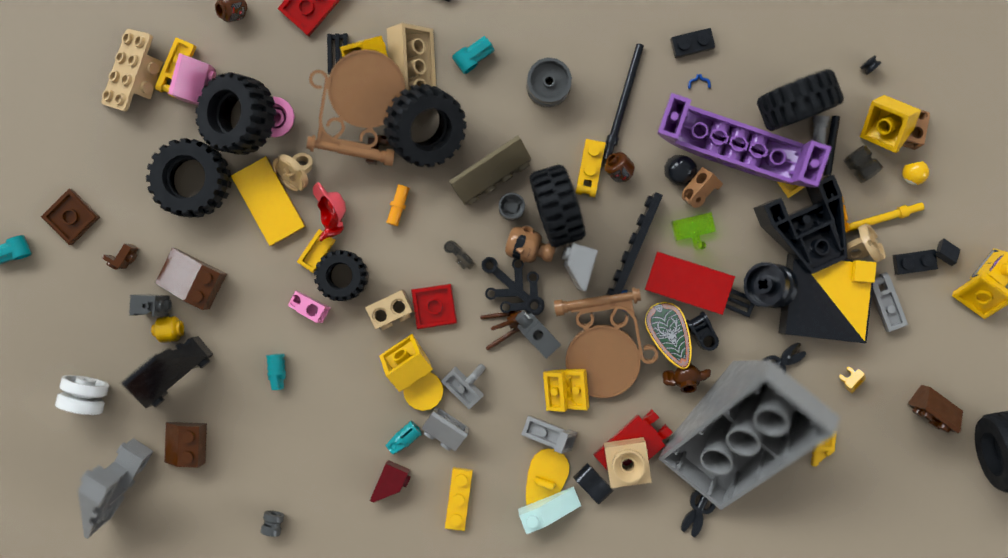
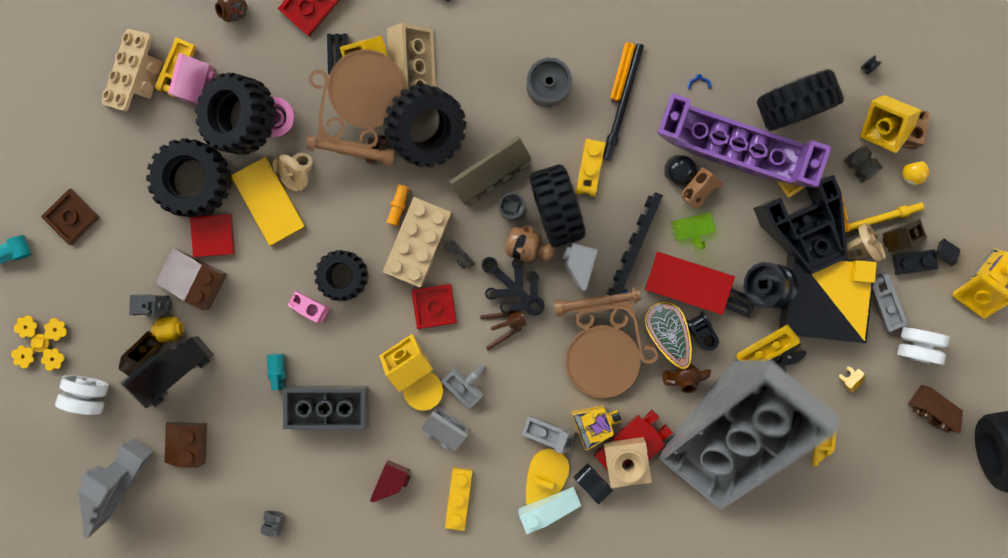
reddish brown bracket [102,244,139,270] -> none
yellow tile [297,229,336,273] -> none
hair [313,182,346,242] -> none
tan brick [365,290,414,331] -> none
teal hinge [386,420,423,455] -> none
teal piece [452,36,495,74] -> none
dark grey torso [515,311,561,359] -> none
yellow slope [543,369,589,412] -> none
reddish brown head [604,152,635,182] -> none
black plate [670,28,715,58] -> none
black piece [681,490,716,537] -> none
light grey pin [812,116,830,145] -> none
black bar [823,116,840,176] -> none
none -> yellow plant [11,315,67,371]
none -> dark brown slope [118,331,164,376]
none -> red tile [190,214,235,257]
none -> dark grey brick [283,386,368,430]
none -> tan brick [383,197,452,288]
none -> torso [571,405,622,451]
none -> light orange axle [610,42,636,102]
none -> yellow plate [736,324,800,361]
none -> dark brown slope [882,219,927,253]
none -> white wheel [897,327,950,365]

